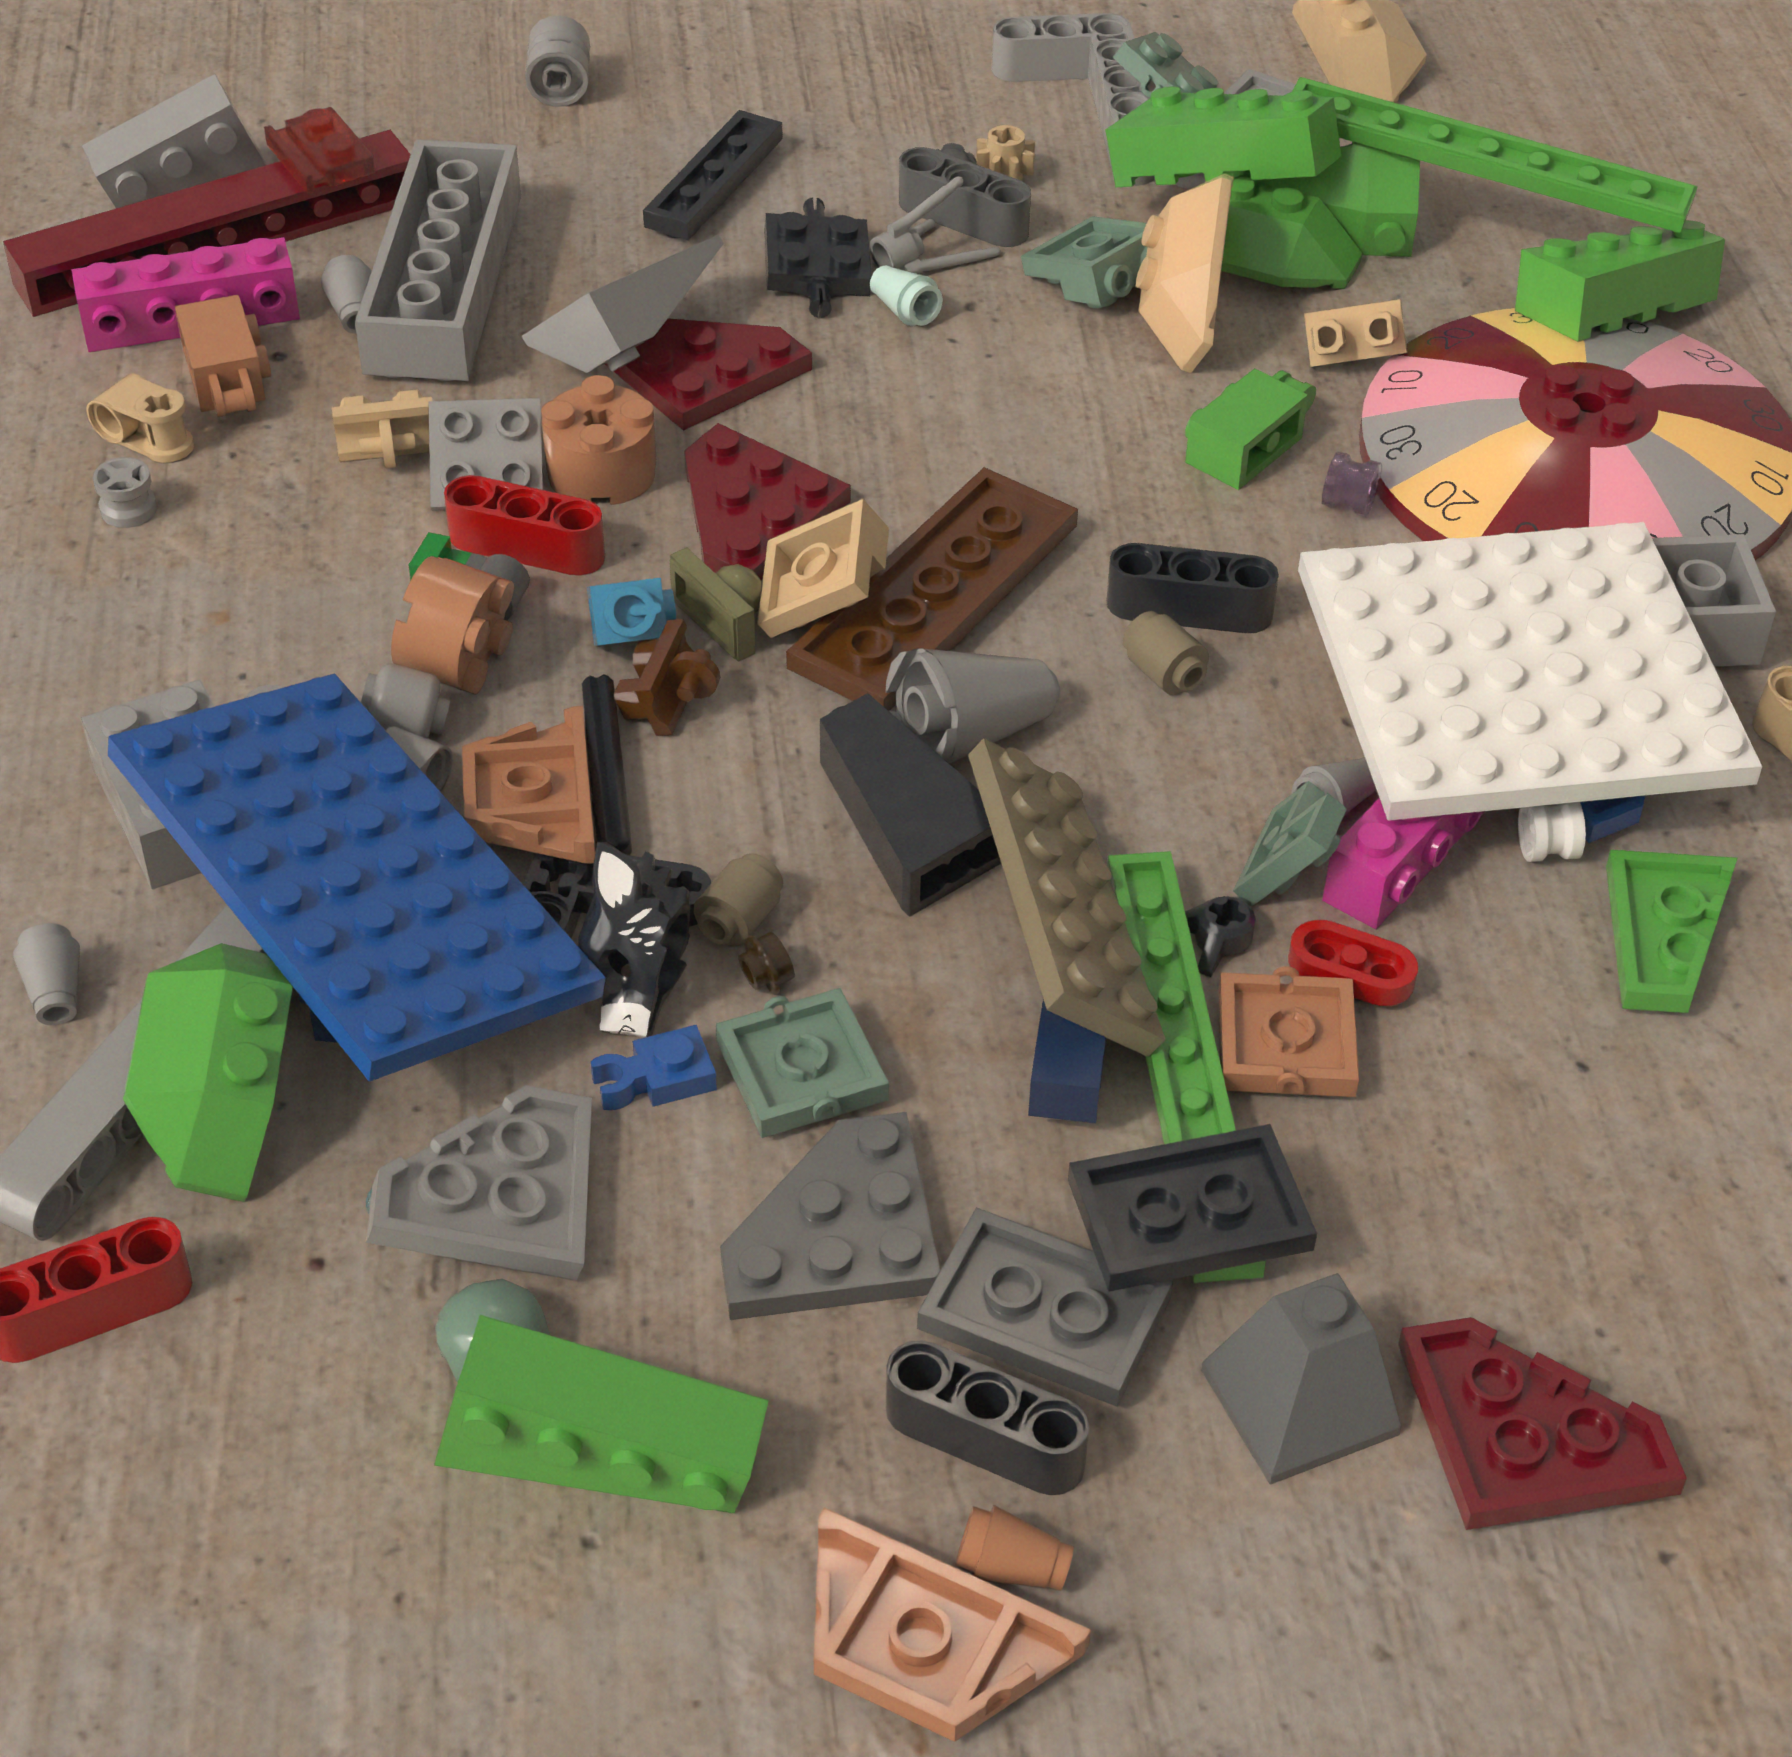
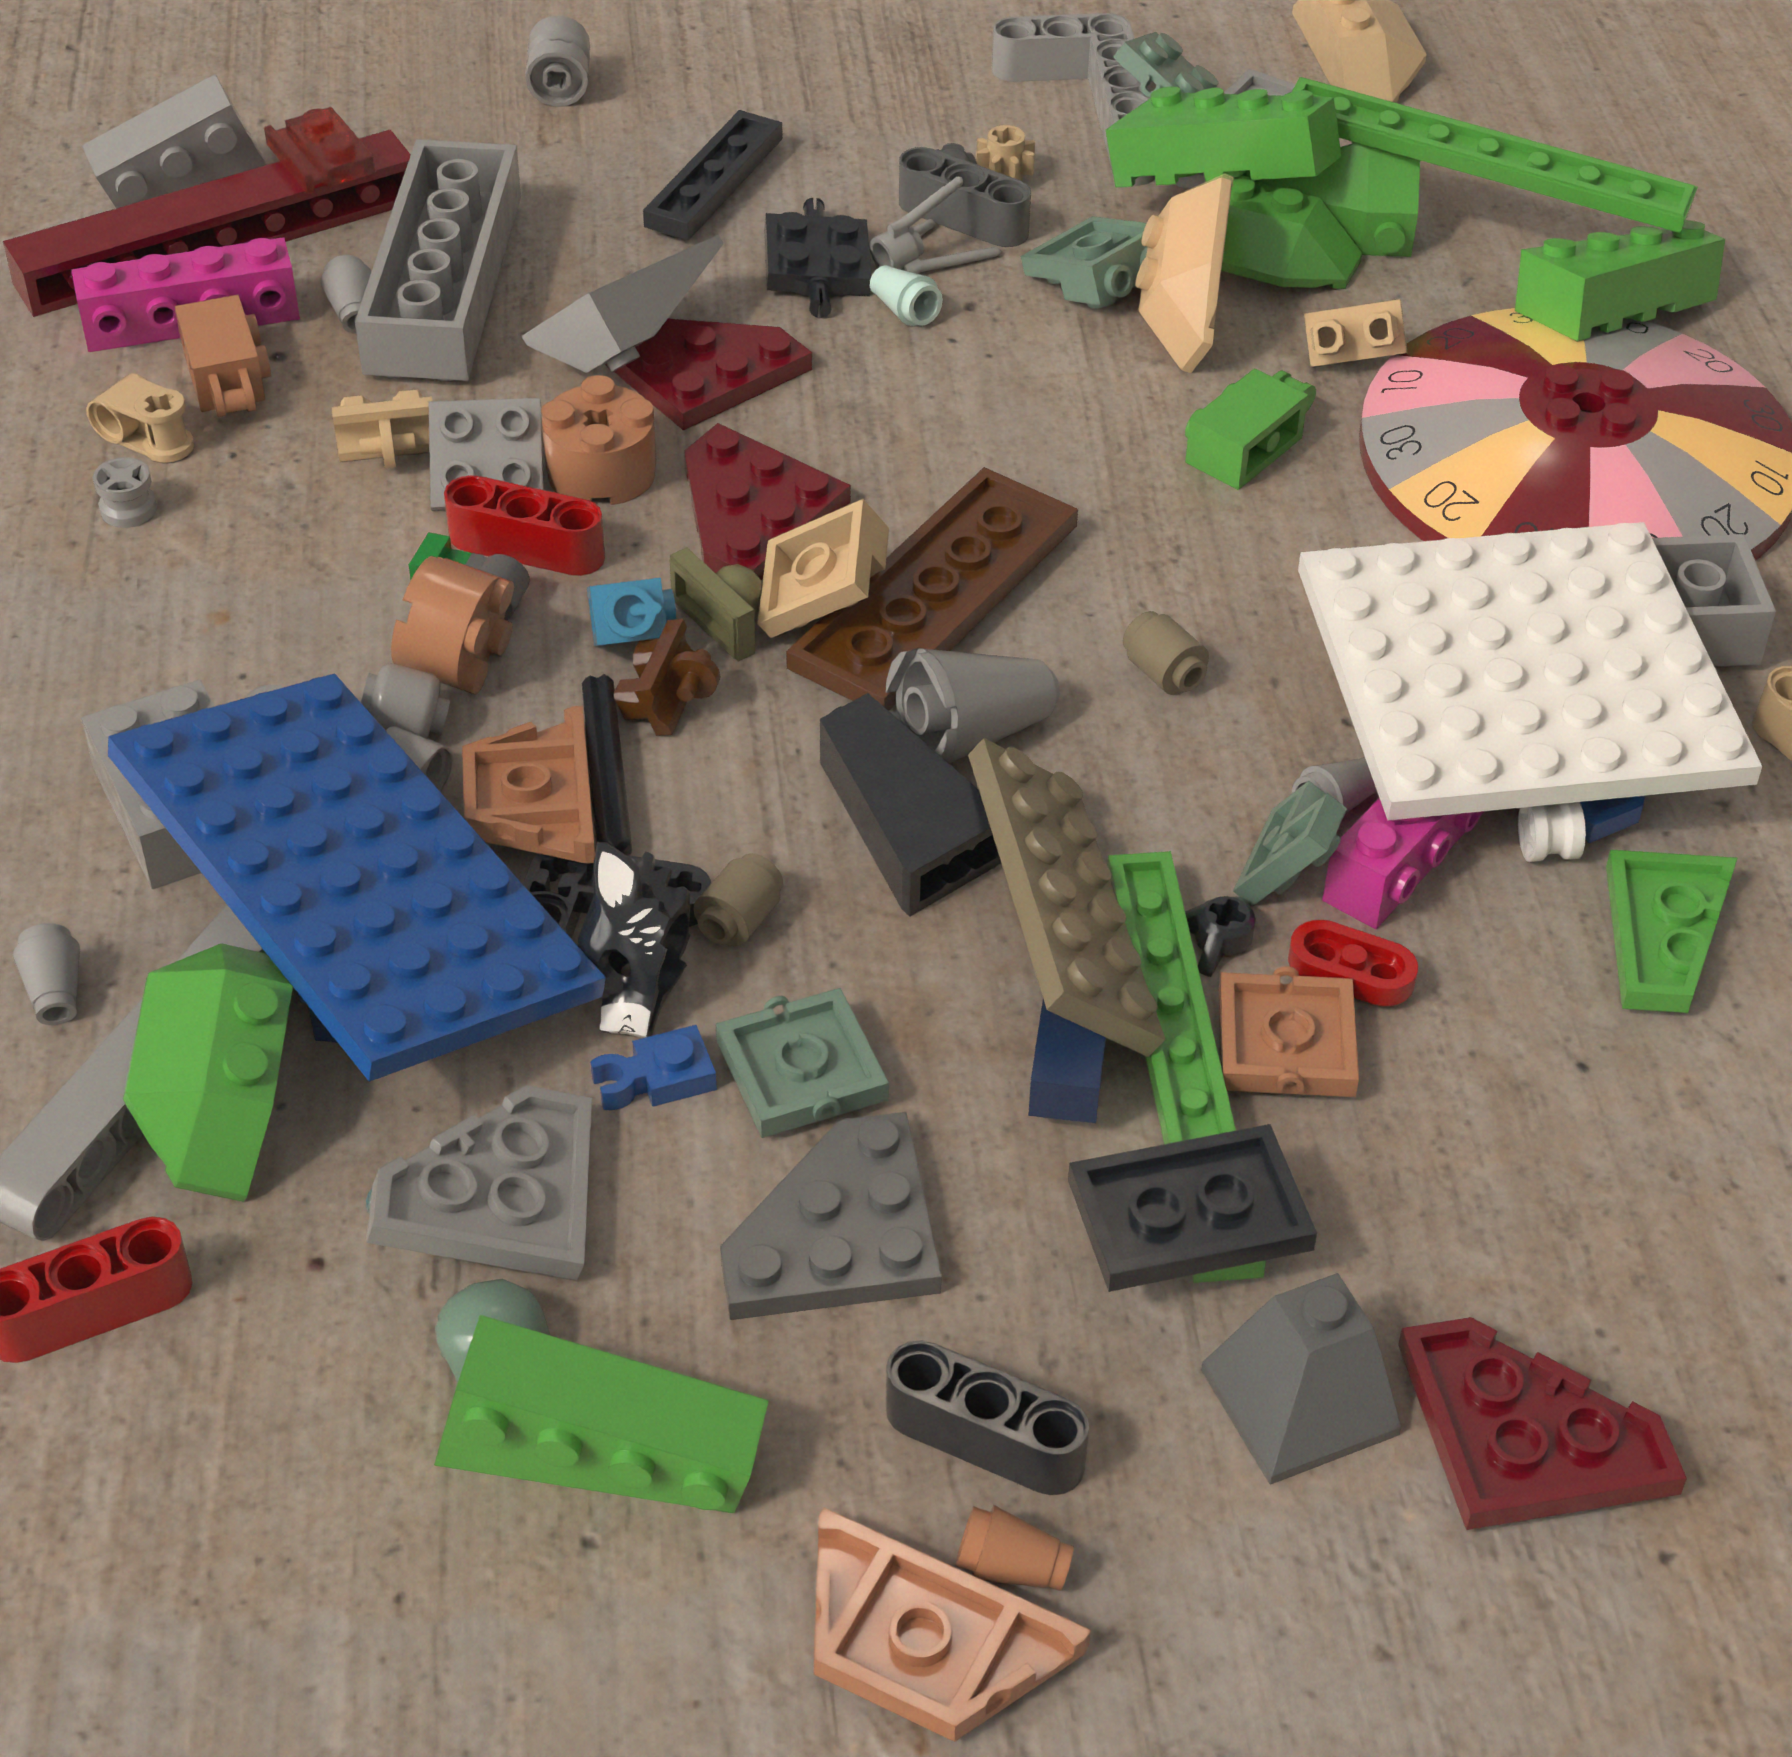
dark brown plate [738,932,795,995] -> none
dark grey plate [917,1207,1173,1407] -> none
black beam [1106,543,1279,633] -> none
wheel [1322,451,1382,517] -> none

